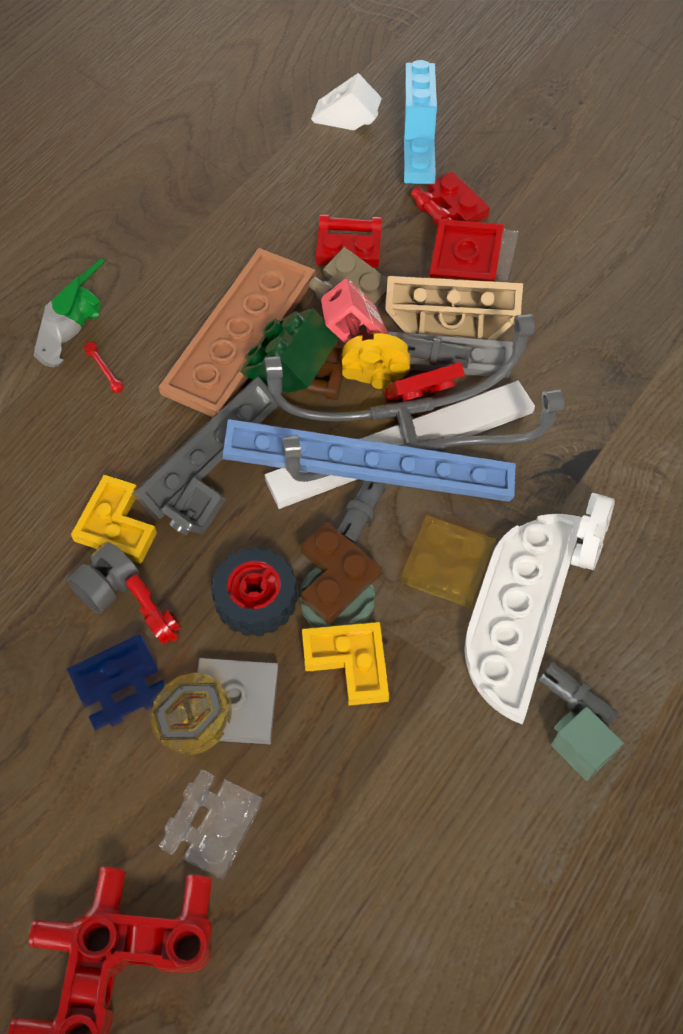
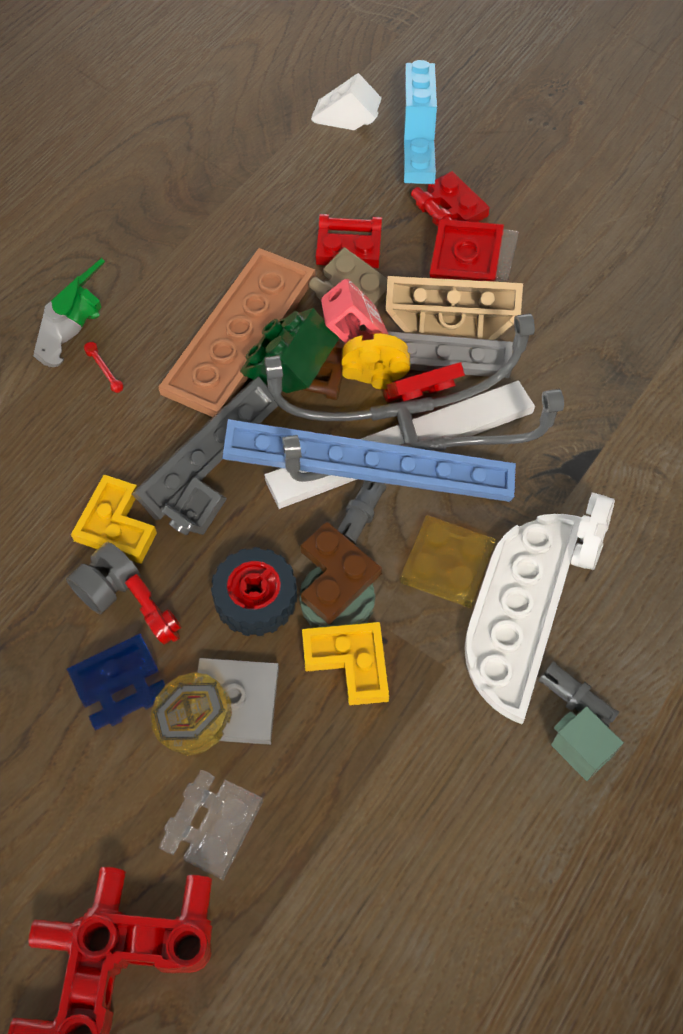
dark grey pin [402,334,472,368] -> none

